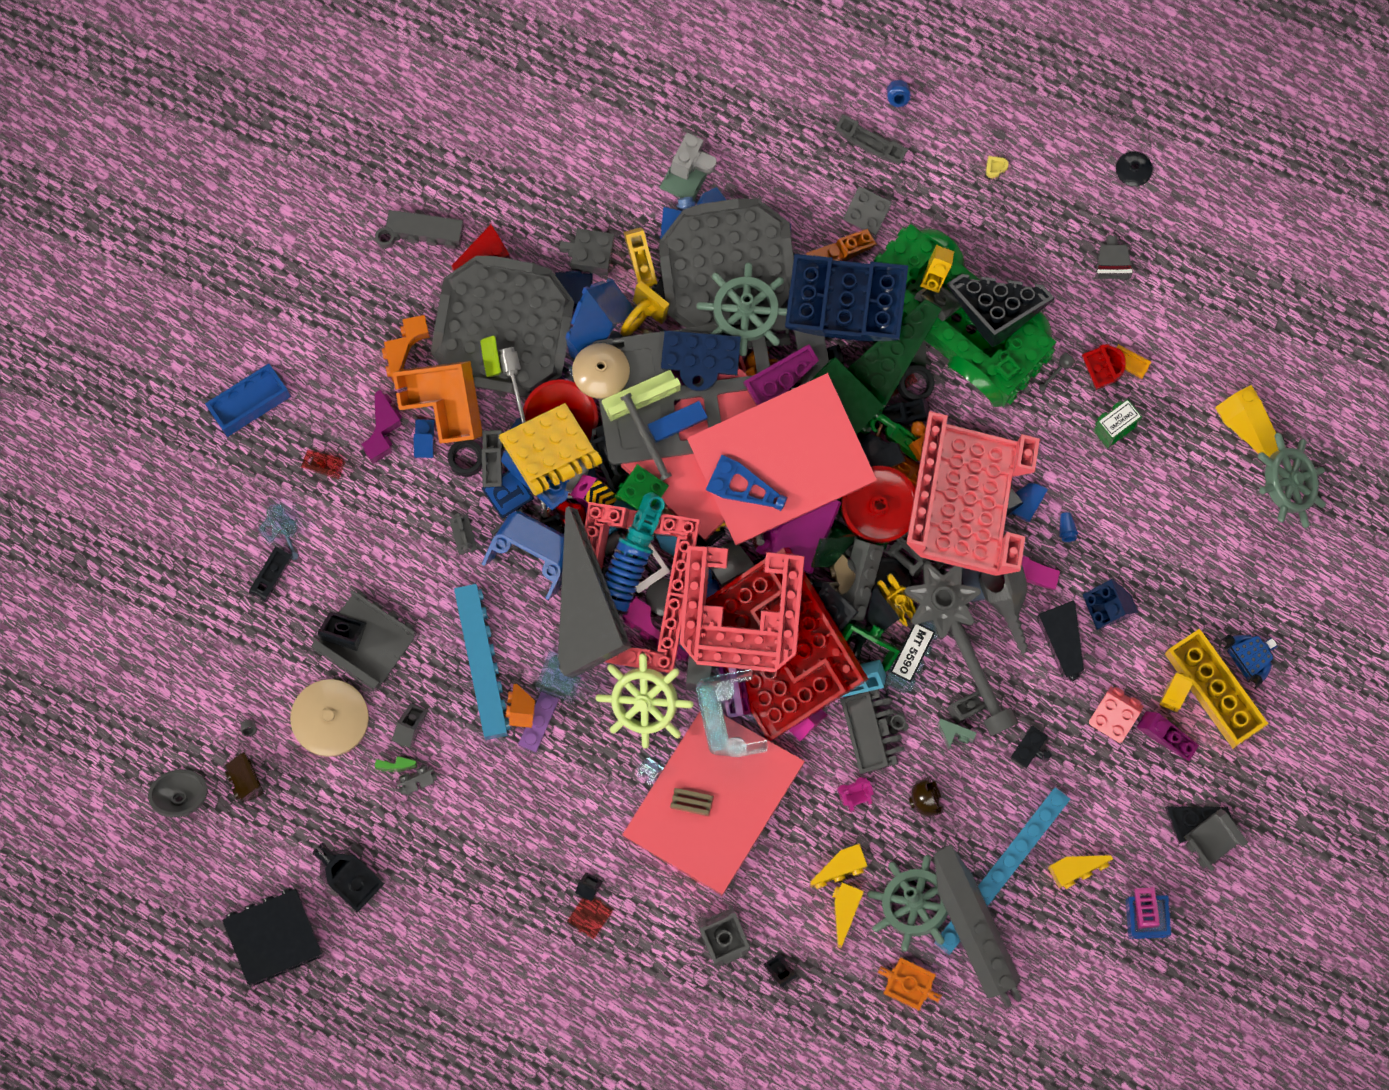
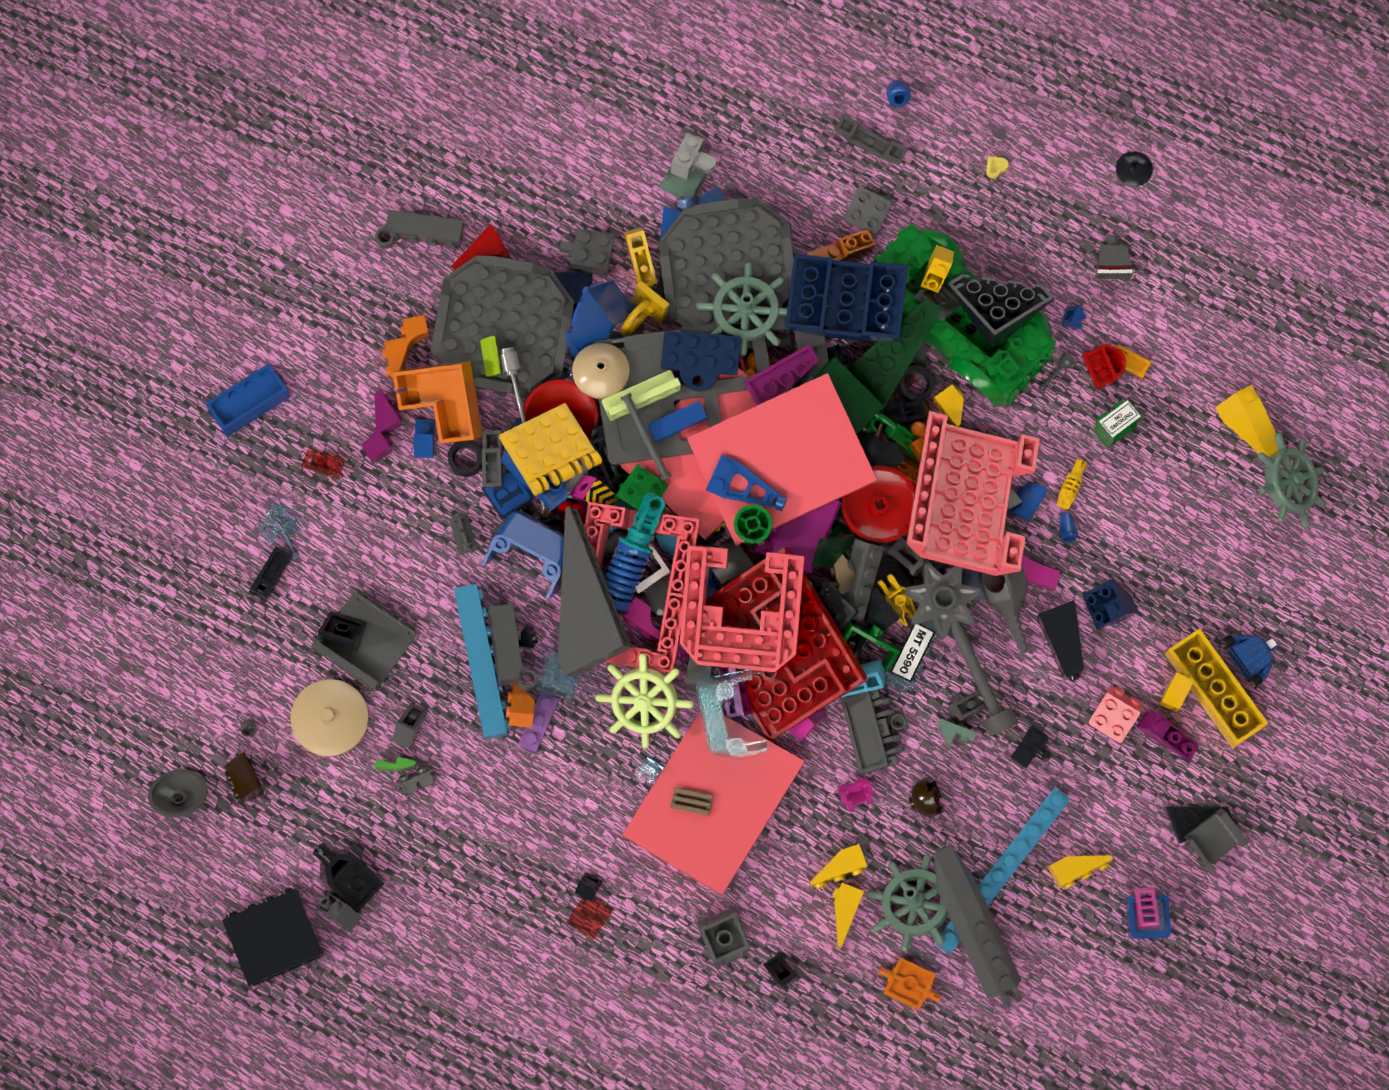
none -> dark grey slope [316,892,362,933]
none -> dark grey hinge [488,604,538,691]
none -> black piece [518,626,538,648]
none -> green cylinder [733,504,773,544]
none -> yellow slope [933,384,964,427]
none -> yellow hinge [1056,459,1087,510]
none -> blue tile [1060,306,1086,330]

